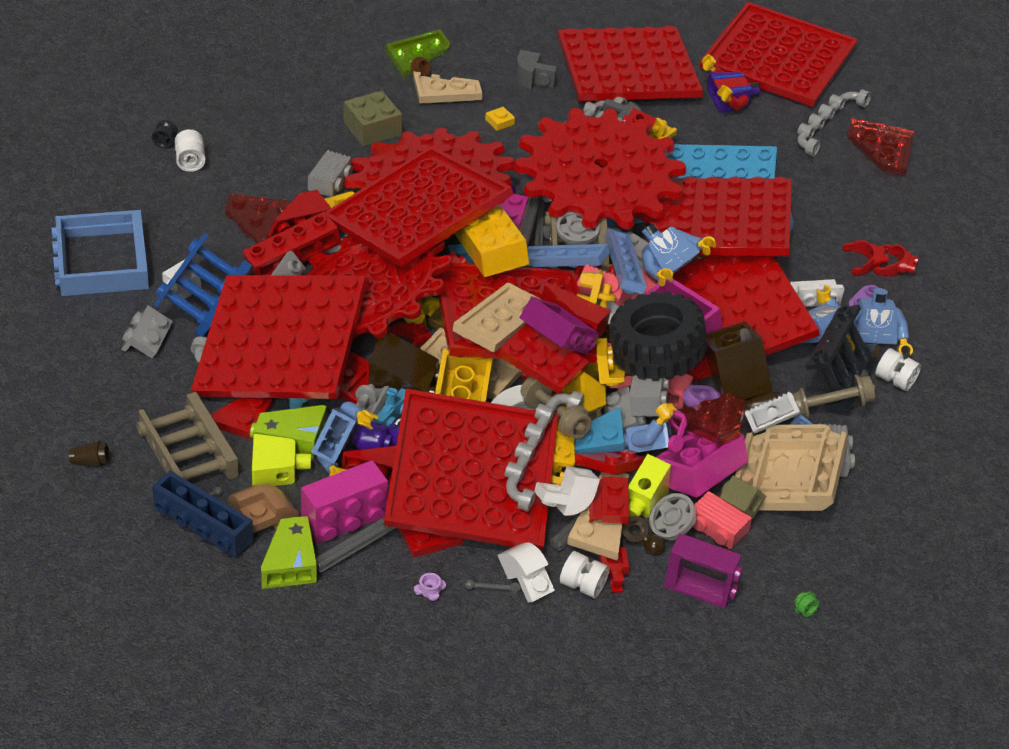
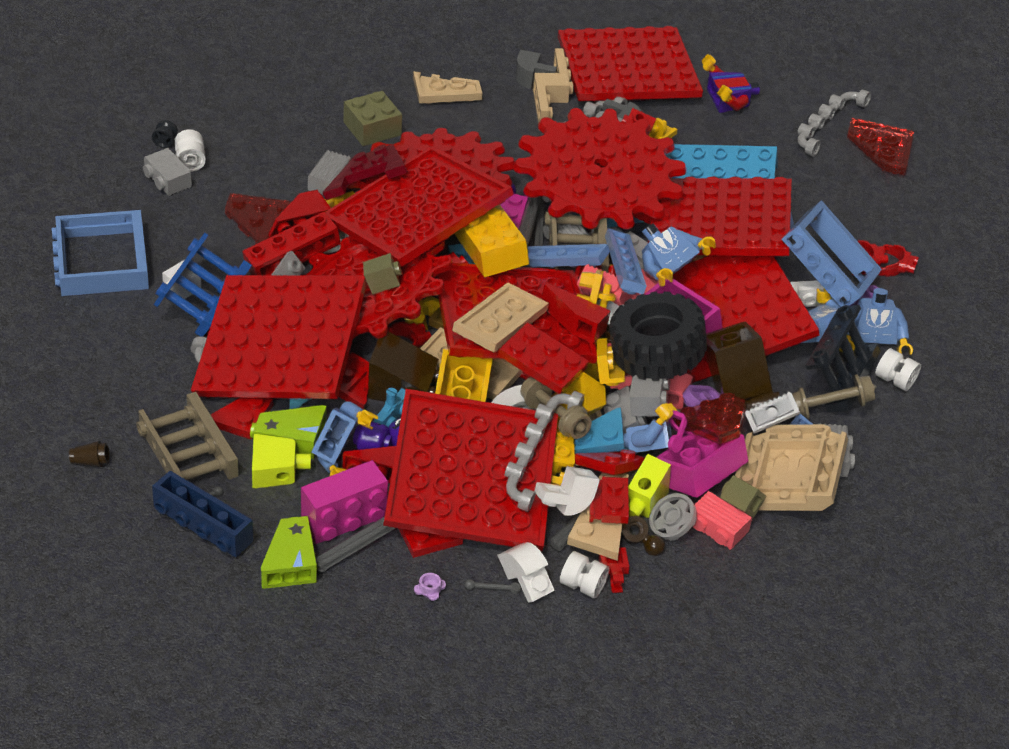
light grey bracket [121,306,173,358] -> none
medium nougat brick [228,484,300,533] -> none
light grey hips [355,384,389,422] -> none
clear neon green wing [385,29,450,77] -> none
reddish brown plate [411,57,431,76] -> none
yellow plate [485,107,515,131] -> none
magenta window [519,296,599,354] -> none
light grey wheel [556,212,600,245] -> none
magenta window [664,533,743,609] -> none
red plate [699,2,858,107] -> none
bright green plate [794,591,820,617] -> none
none -> light grey brick [143,148,192,196]
none -> dark red wing [322,144,408,201]
none -> olive brick [363,253,402,294]
none -> tan bracket [533,48,573,123]
none -> medium blue window [782,200,882,307]

